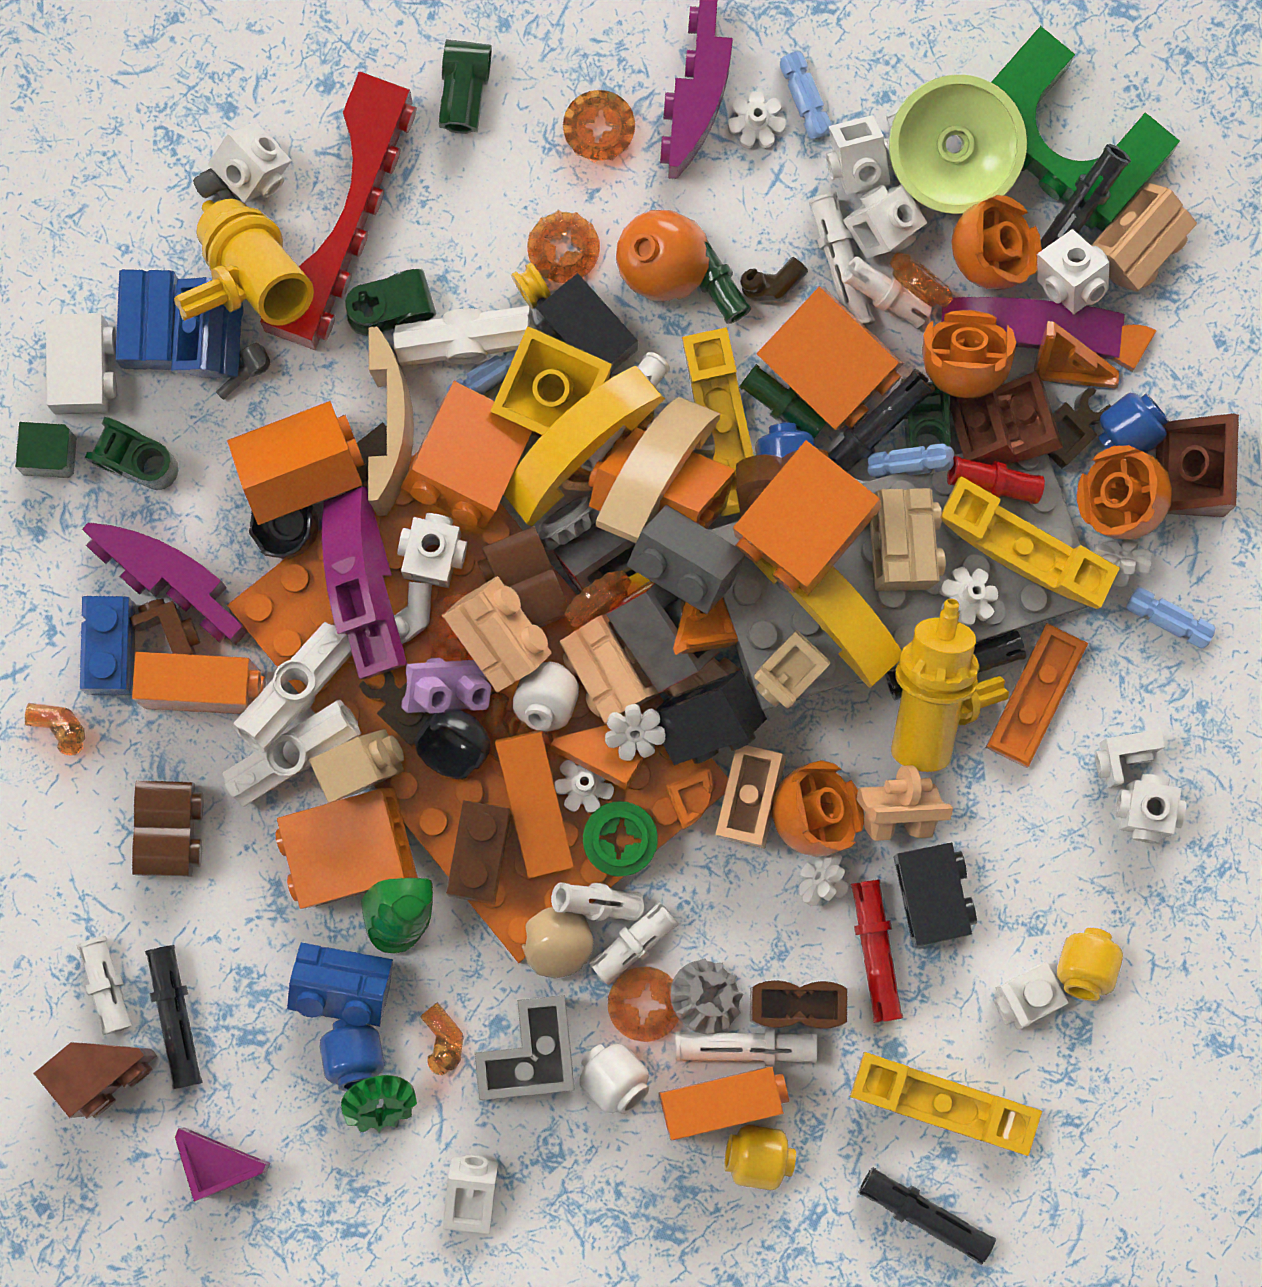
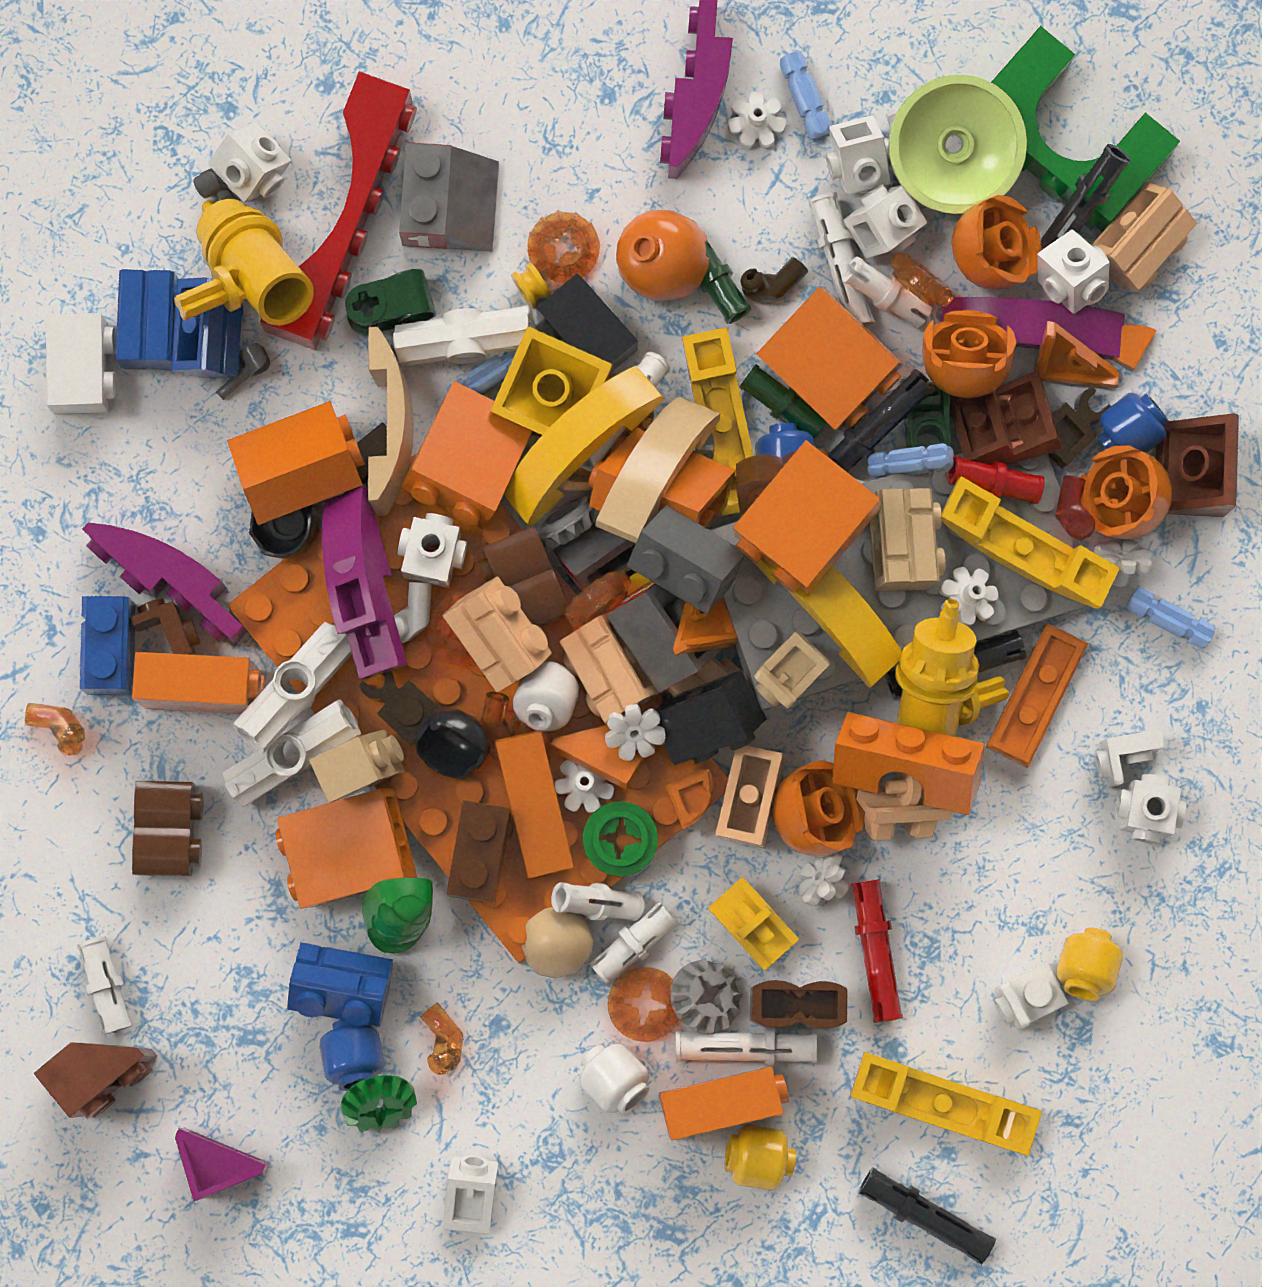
dark green piece [15,422,77,478] -> none
dark green piece [84,417,178,490] -> none
black pin [145,945,203,1089] -> none
lavender hips [401,658,491,713] -> none
dark green piece [439,39,492,134] -> none
light grey brick [475,995,575,1100] -> none
clear orange gear [563,90,635,163] -> none
black brick [893,842,977,947] -> none
none -> flat silver slope [399,142,499,252]
none -> yellow hips [707,876,799,971]
none -> orange arch [832,712,985,815]
none -> clear red arm [1055,475,1095,540]

